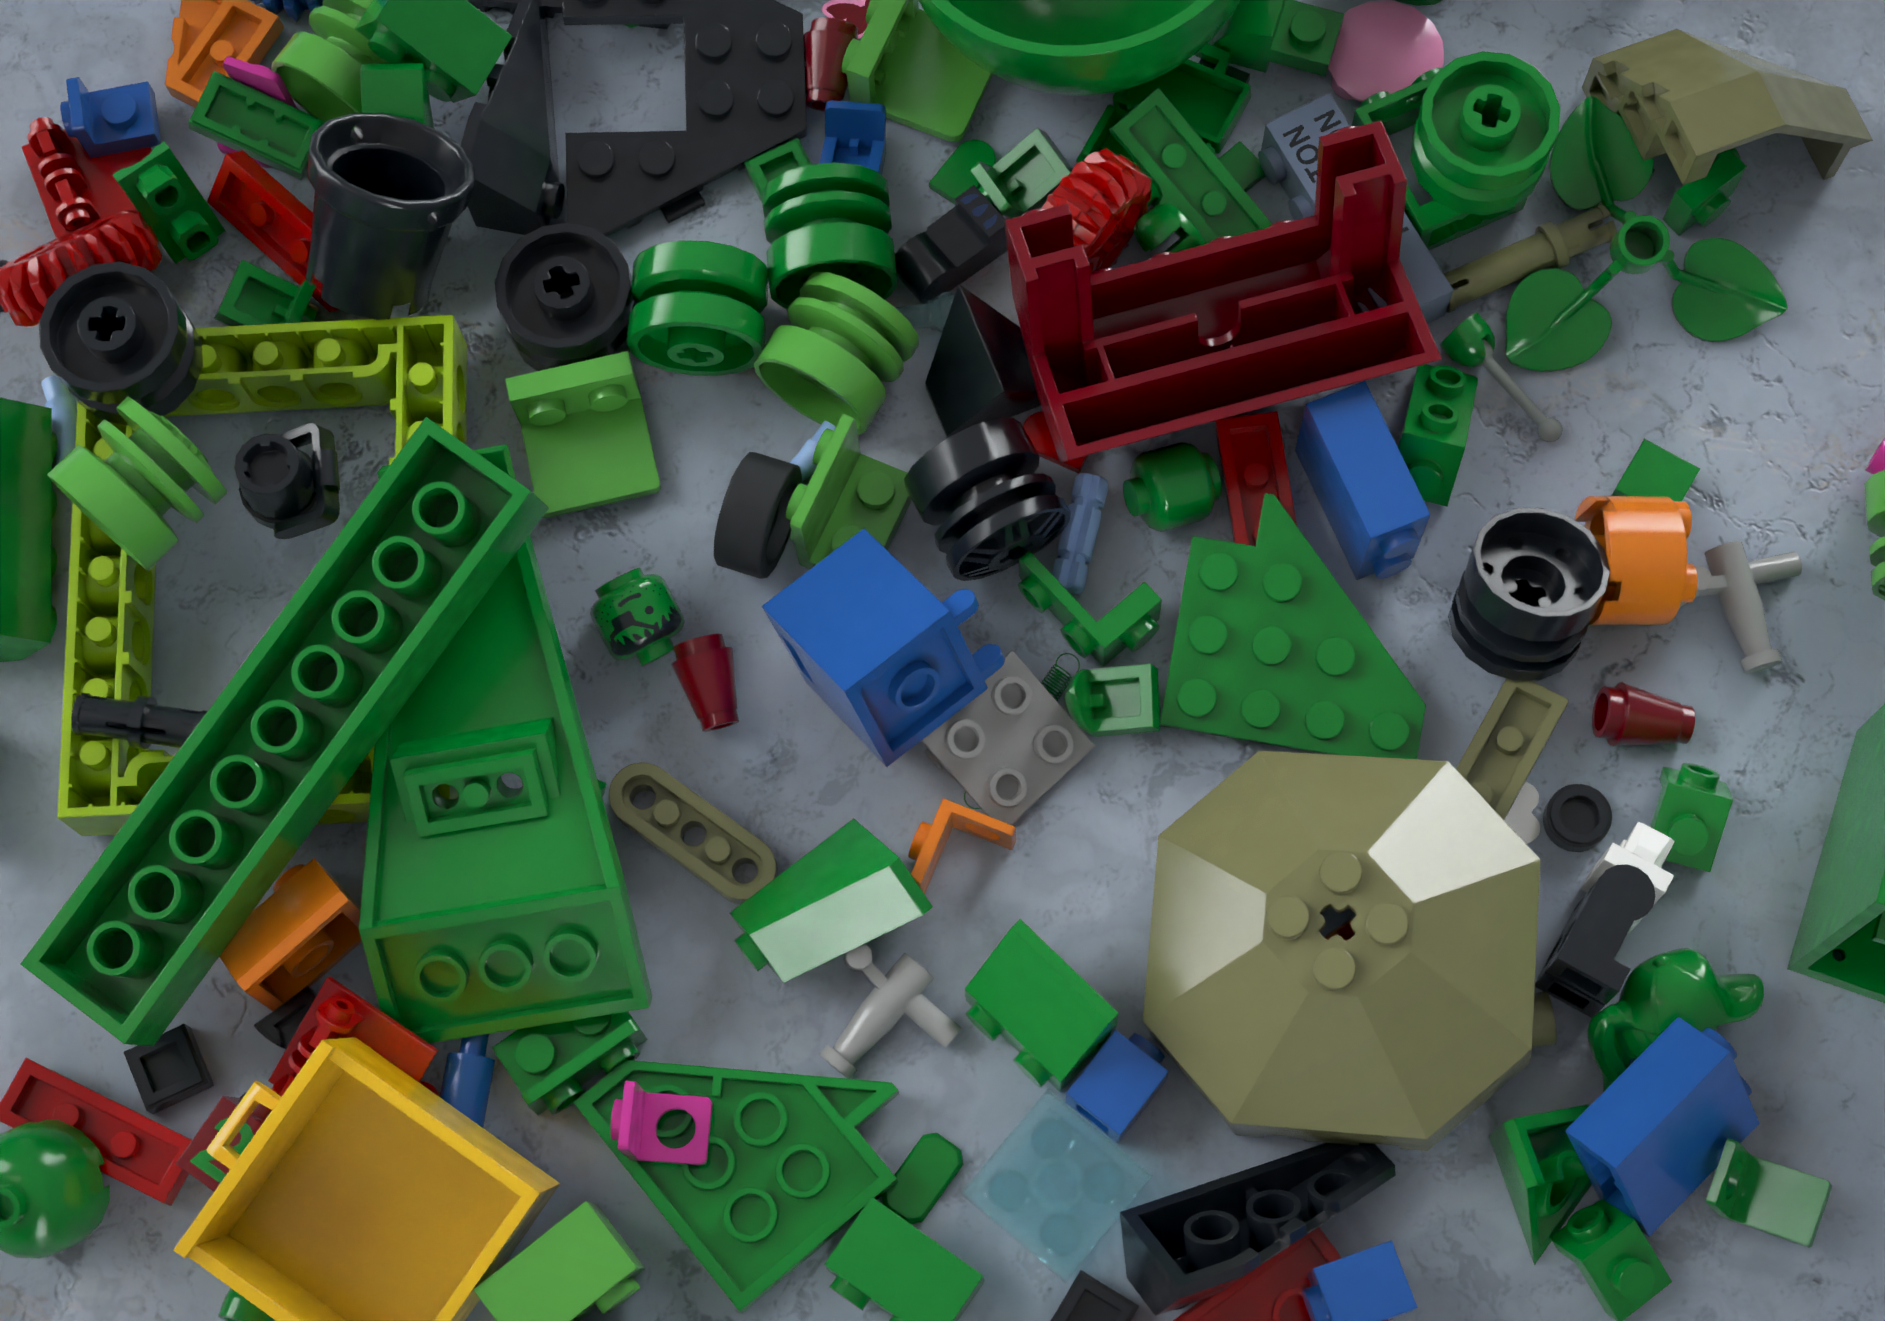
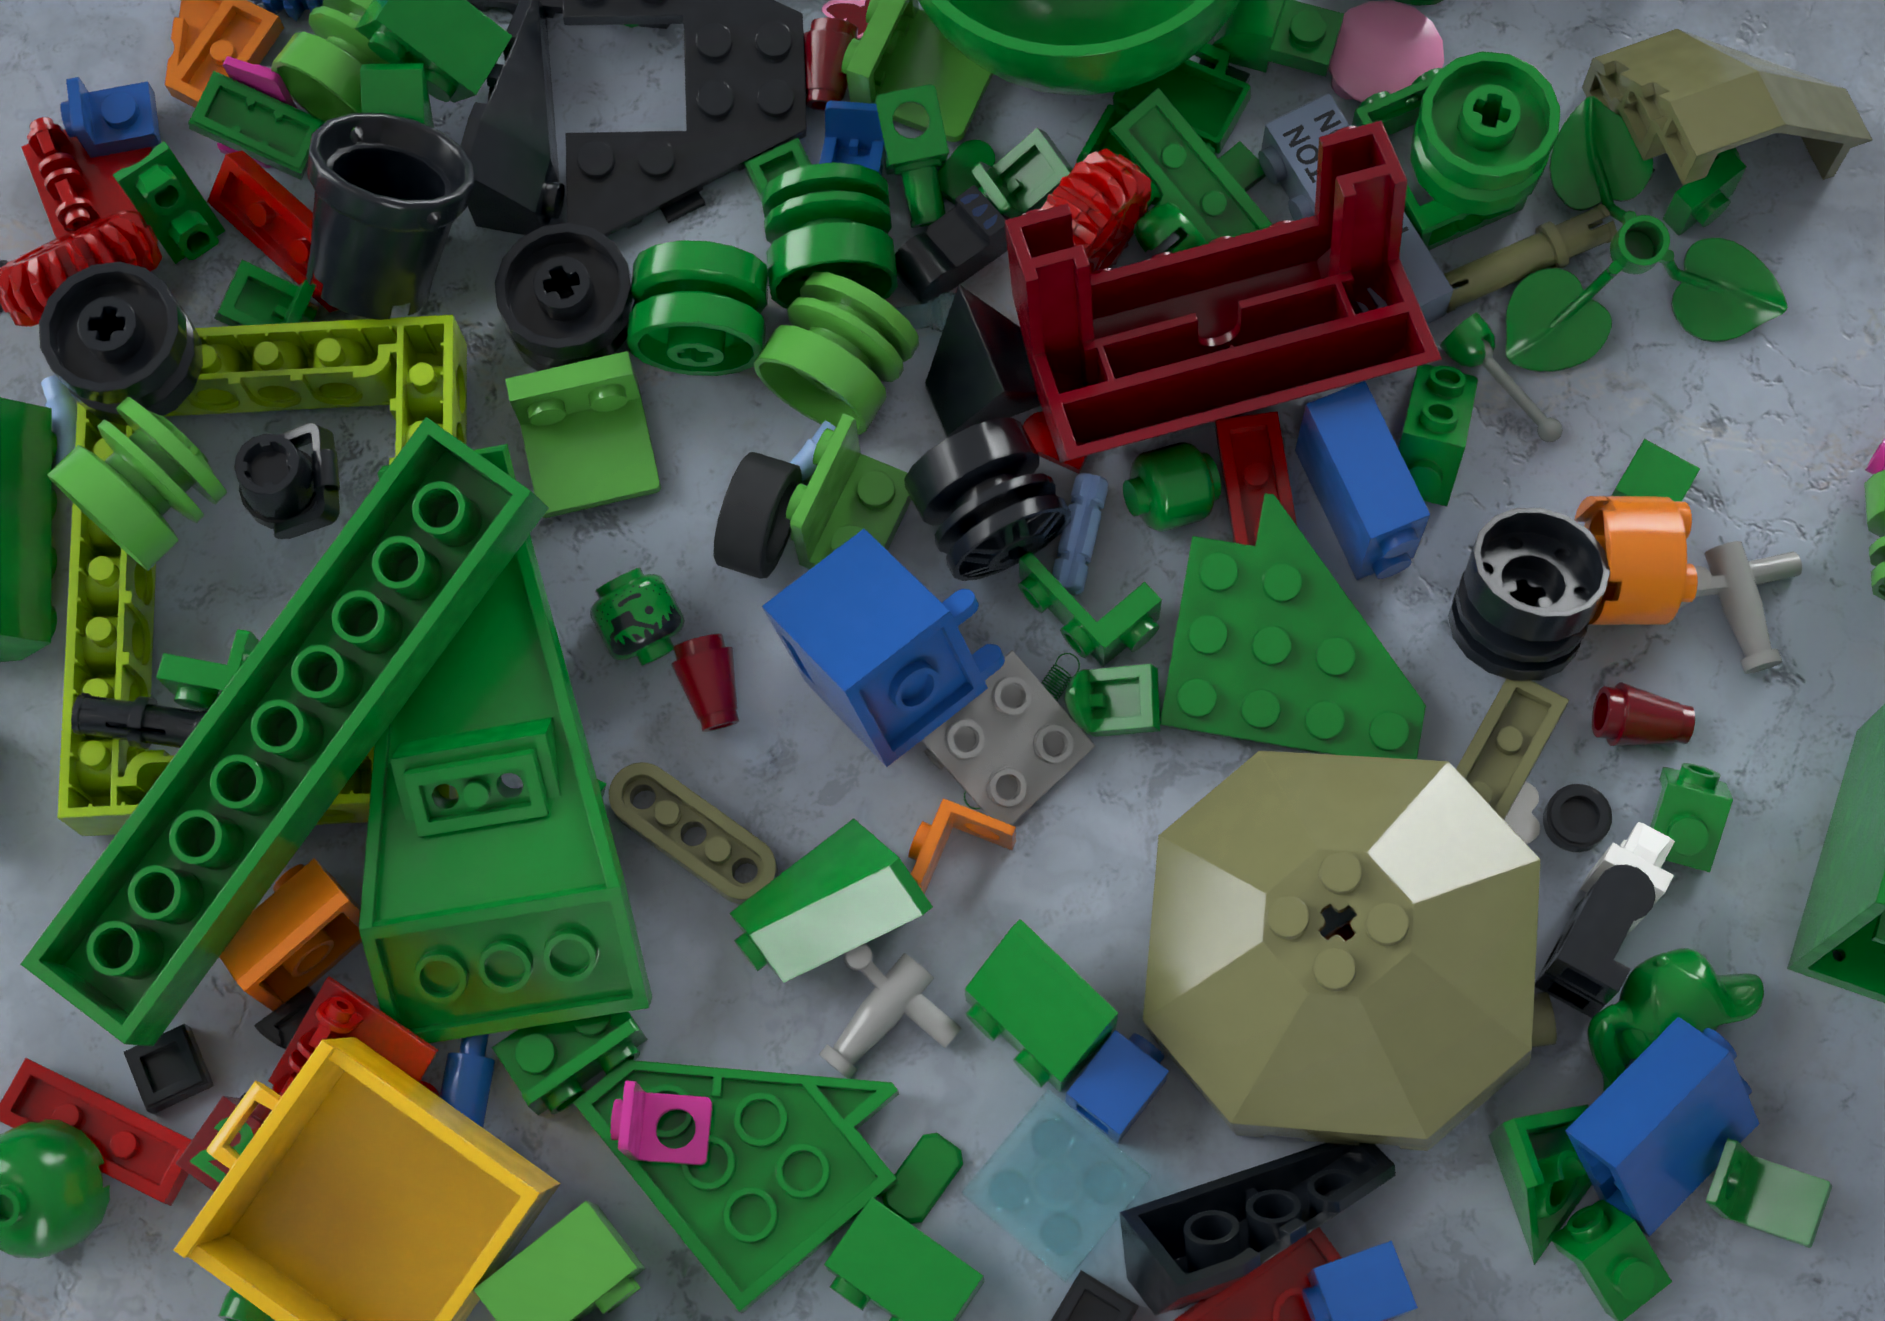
none -> green bracket [156,629,259,711]
none -> green bracket [875,84,949,228]

